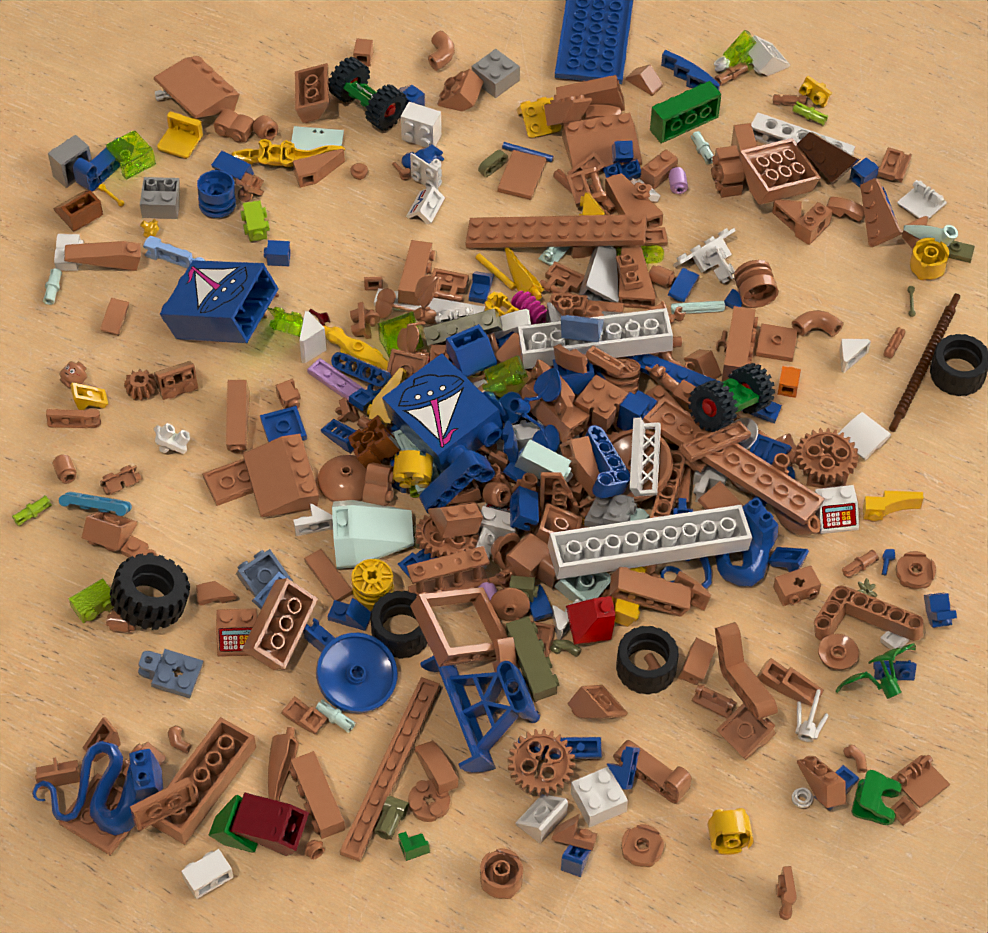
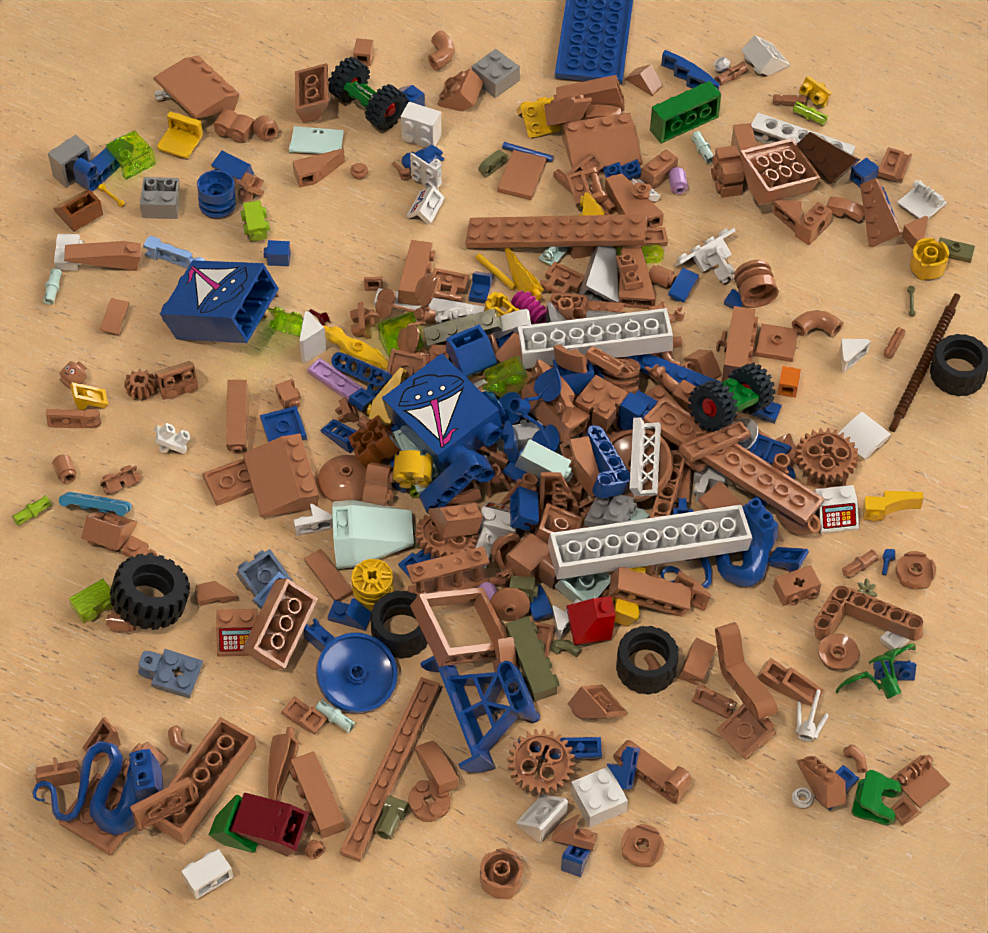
yellow plant [140,219,159,238] -> none
yellow animal [232,139,345,167] -> none
green panel [398,831,430,861] -> none
nougat head [483,481,511,508] -> none
medium blue slope [561,315,604,342] -> none
nougat plate [584,305,604,318] -> none
blue brick [612,141,634,163] -> none
light aqua axle [671,300,725,314] -> none
yellow brick [707,808,754,855] -> none
clear neon green plate [723,30,756,67] -> none
nougat plate [776,866,797,920] -> none
light aqua piece [904,225,958,247] -> none
blue brick [924,592,957,627] -> none

